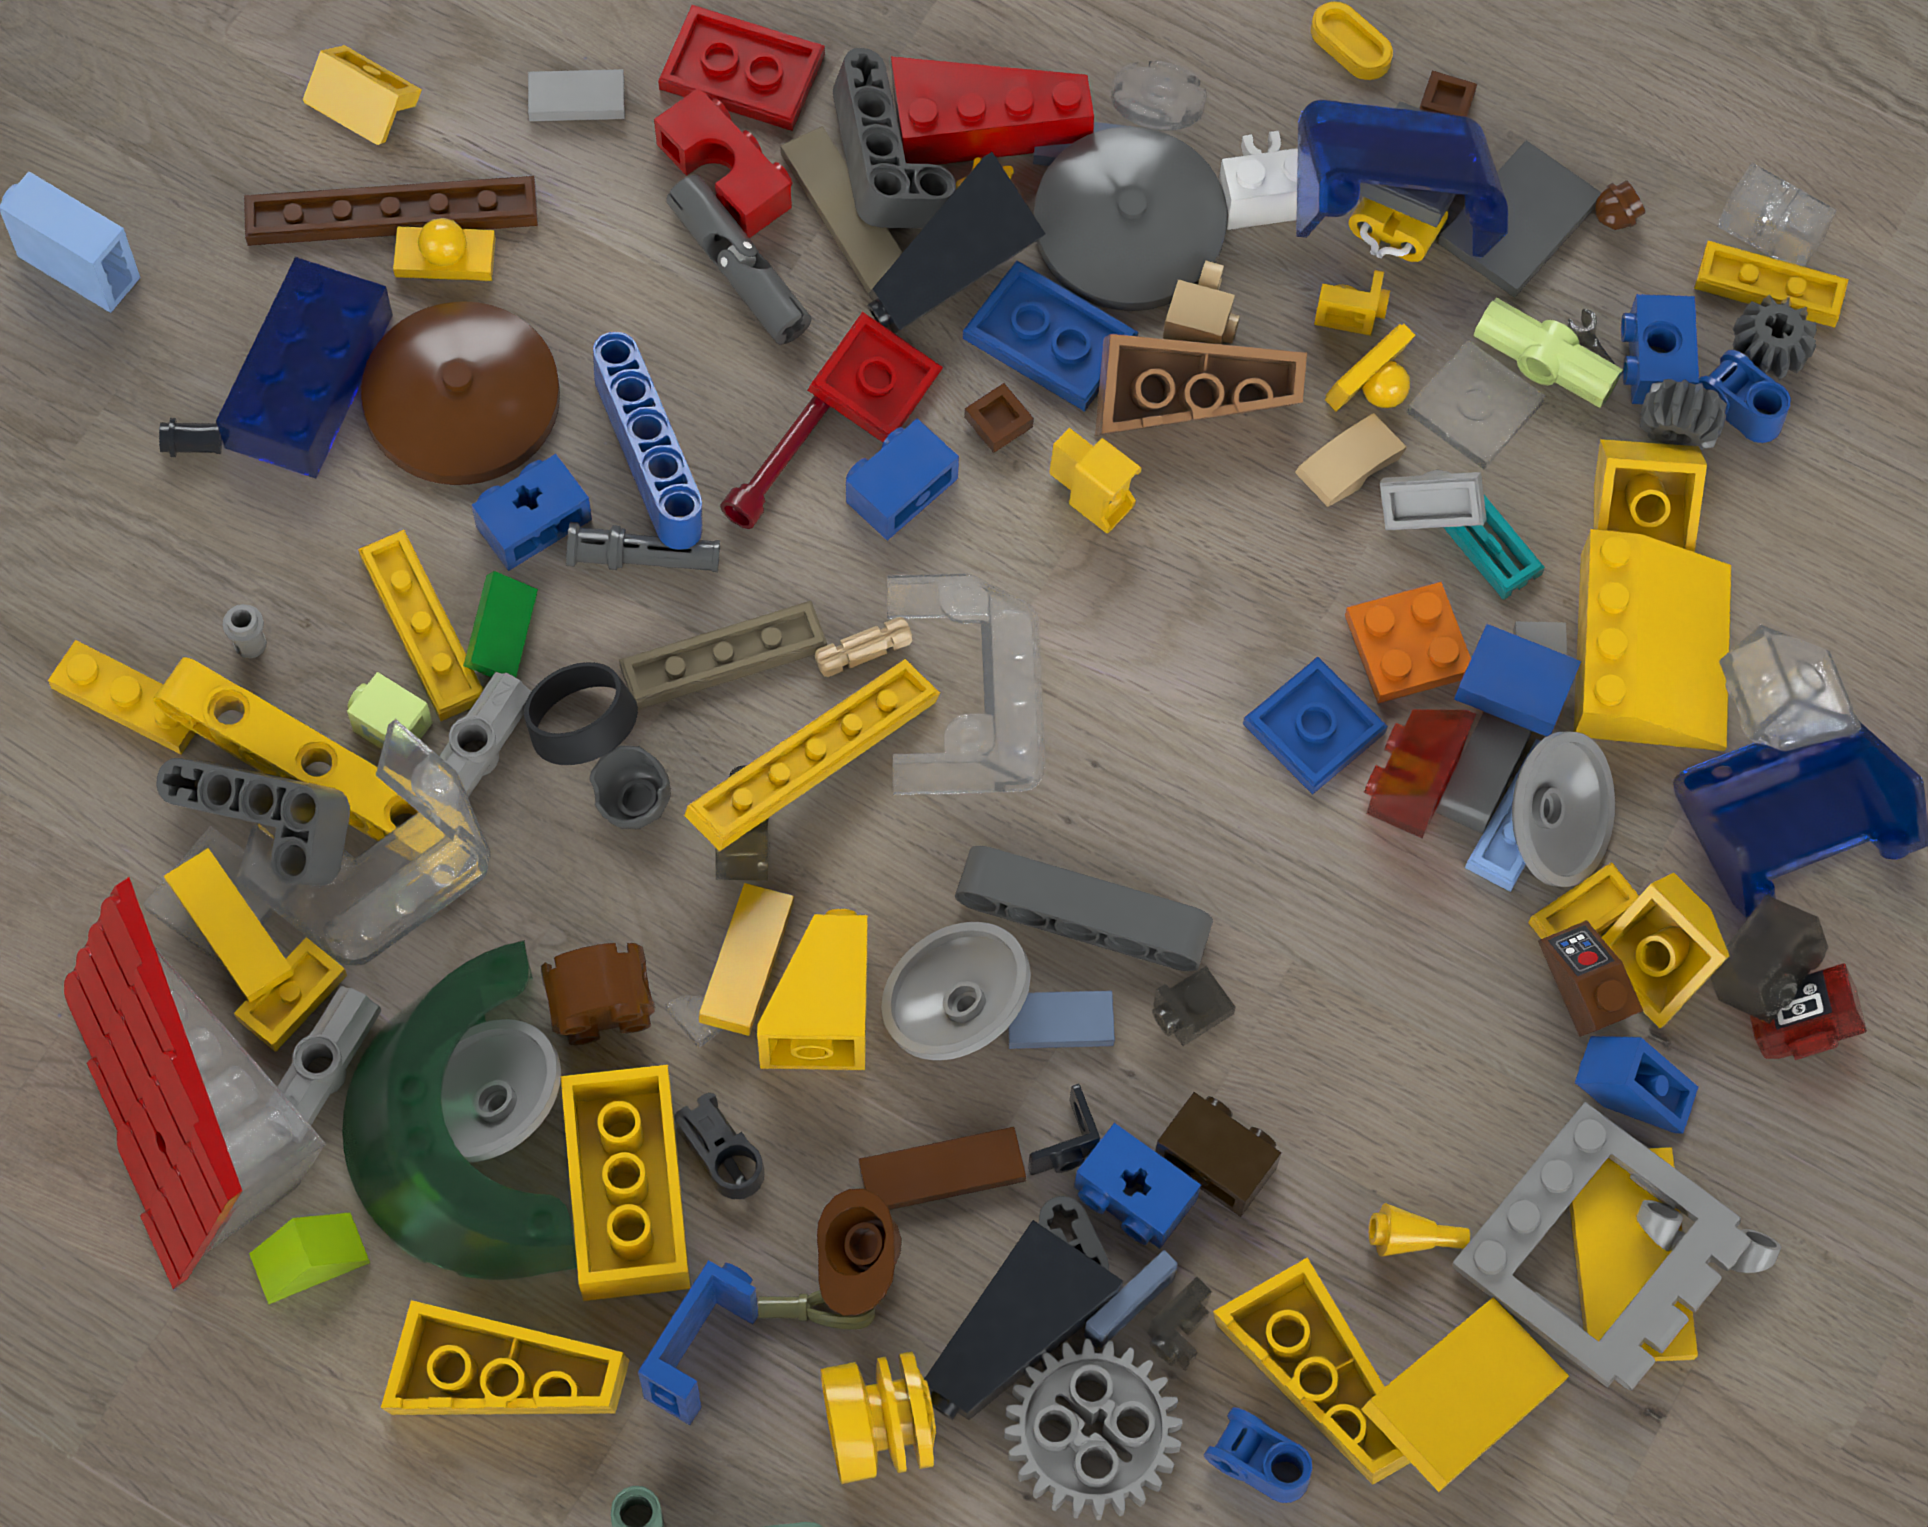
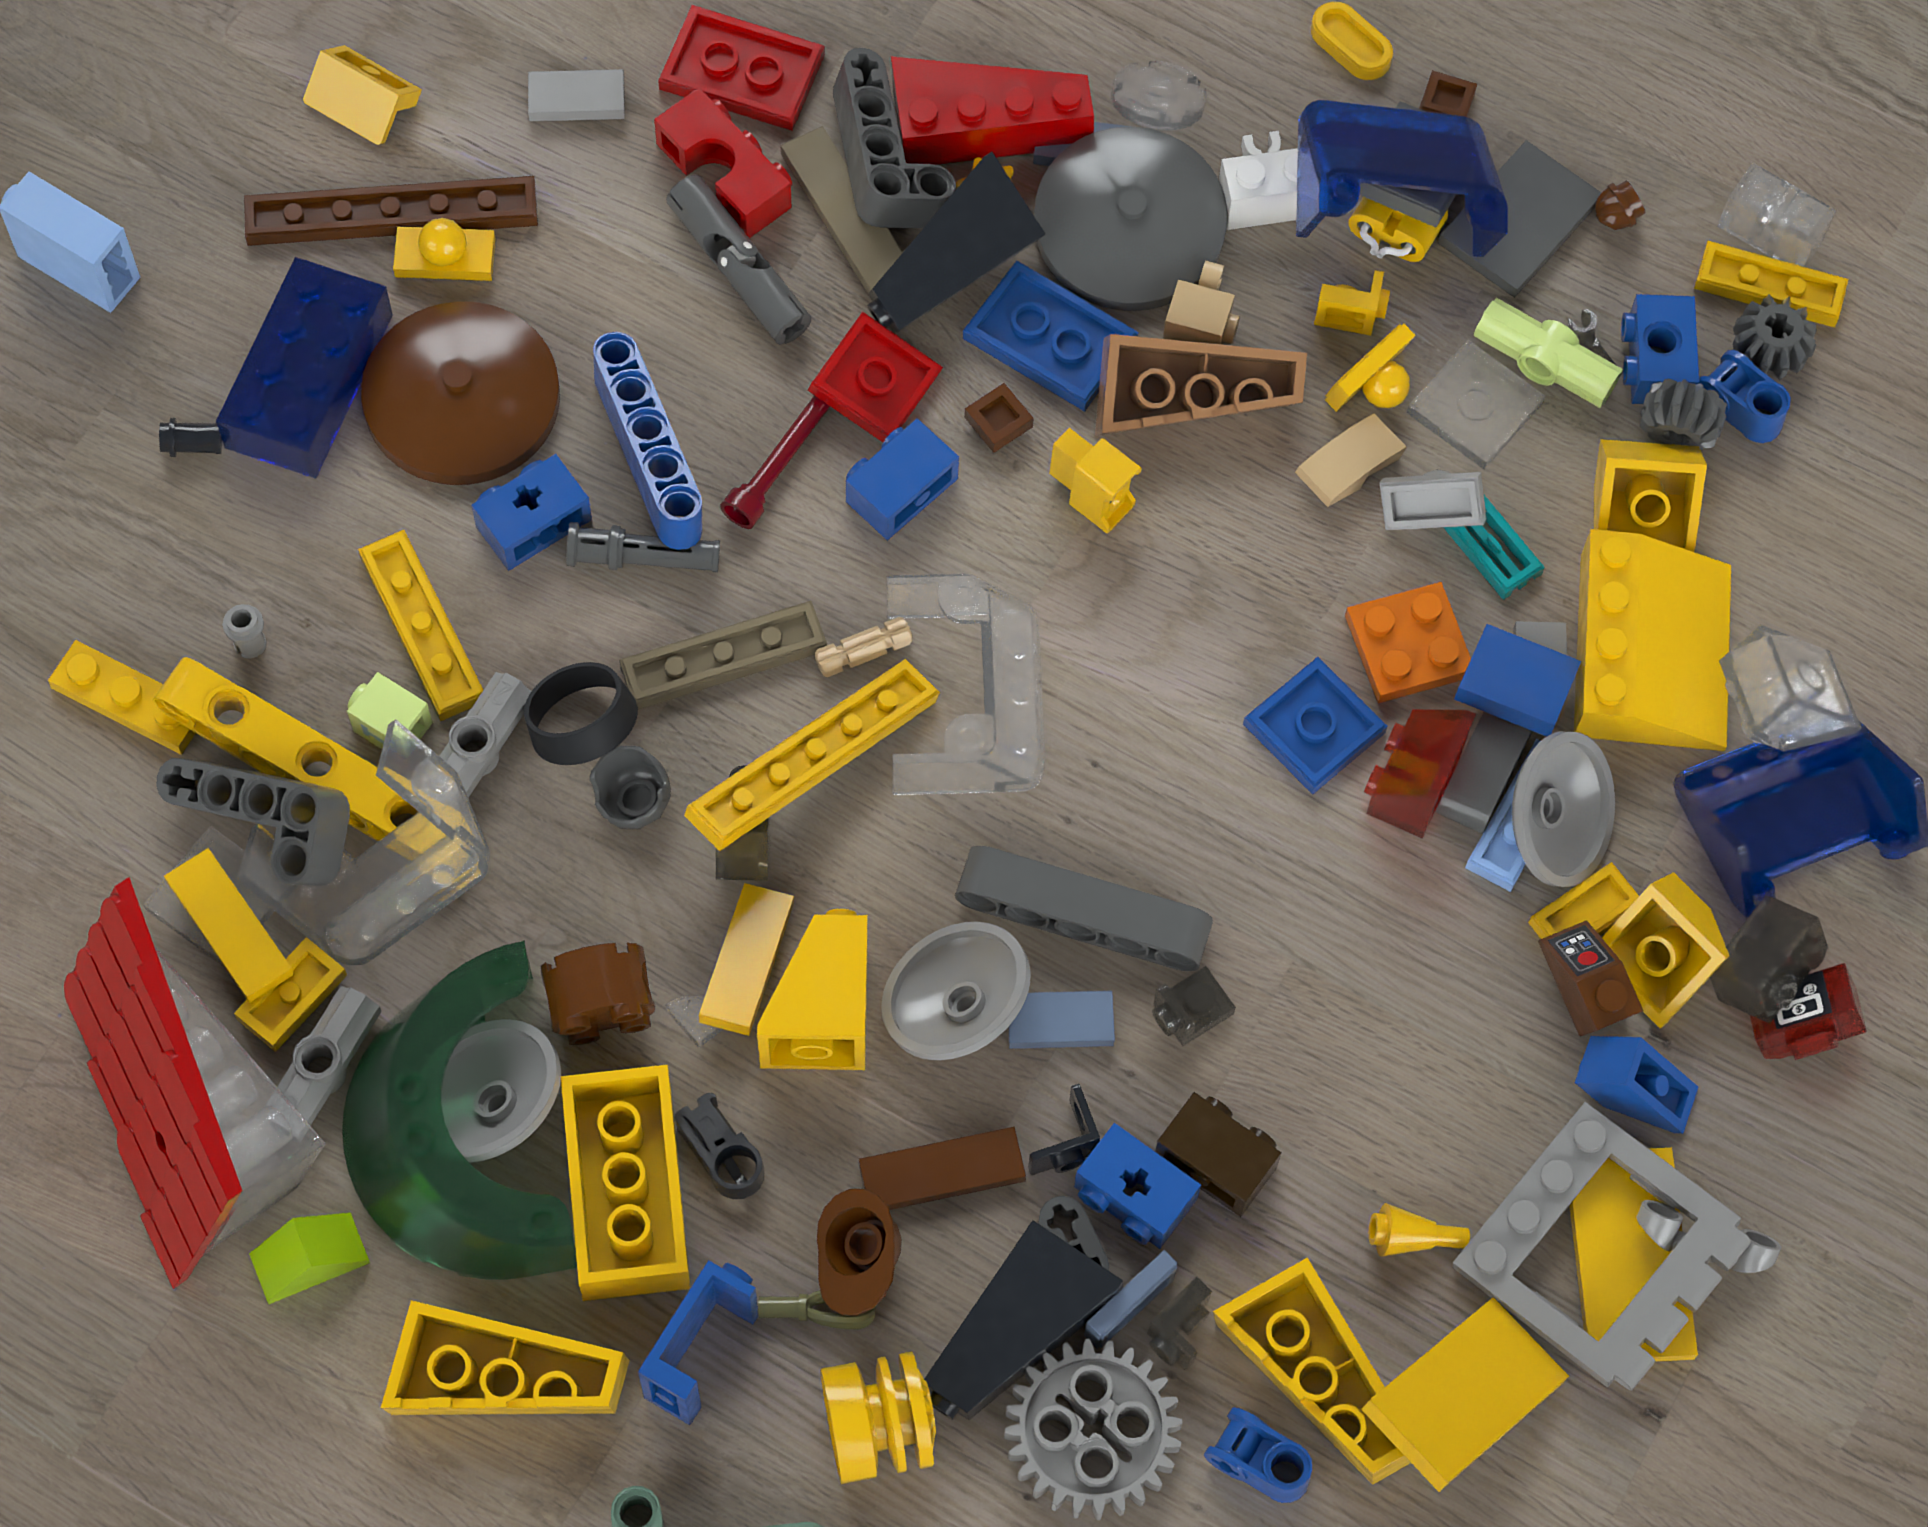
green tile [463,571,538,678] -> none

